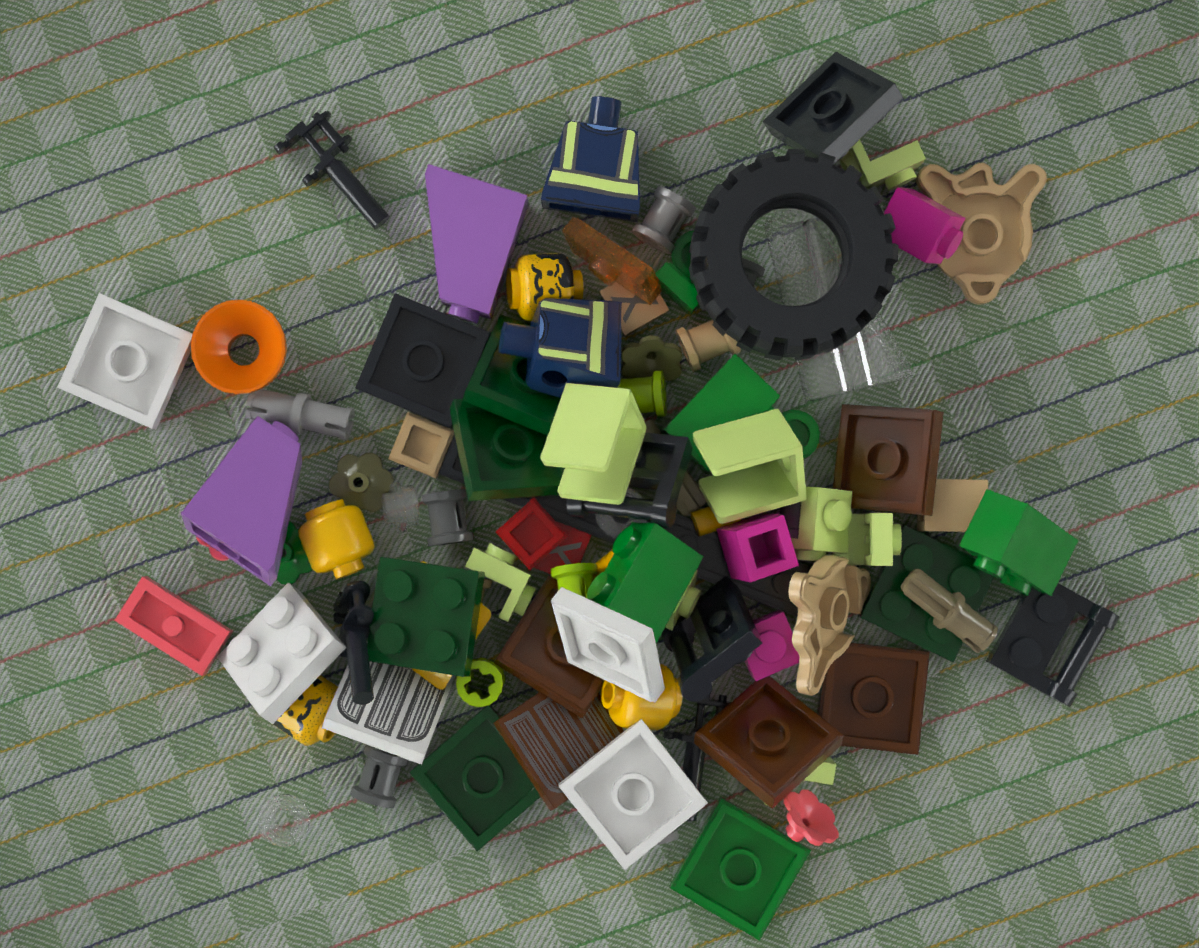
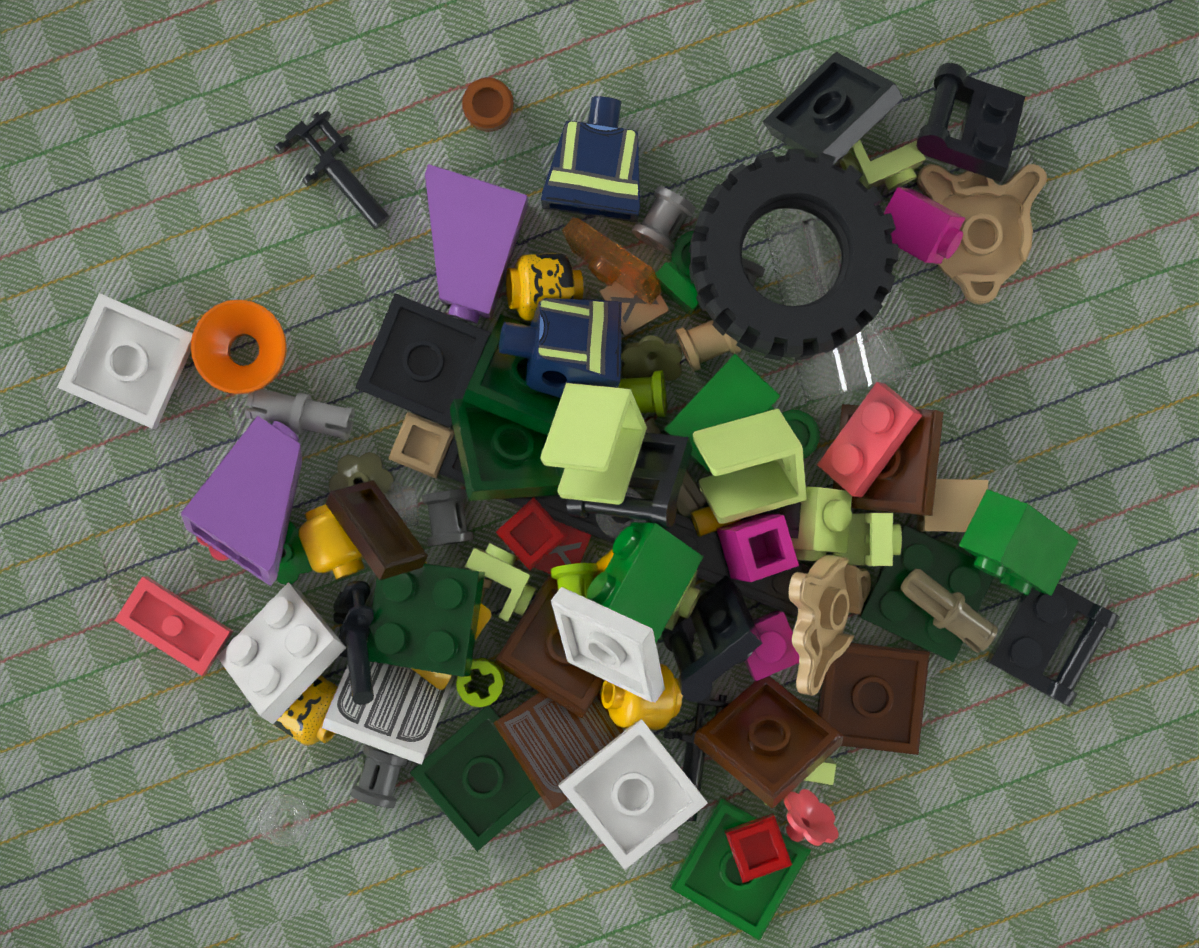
none -> dark brown tile [325,480,428,580]
none -> dark orange tile [462,78,514,132]
none -> red tile [724,813,792,883]
none -> coral plate [817,382,922,498]
none -> black plate [916,63,1026,182]

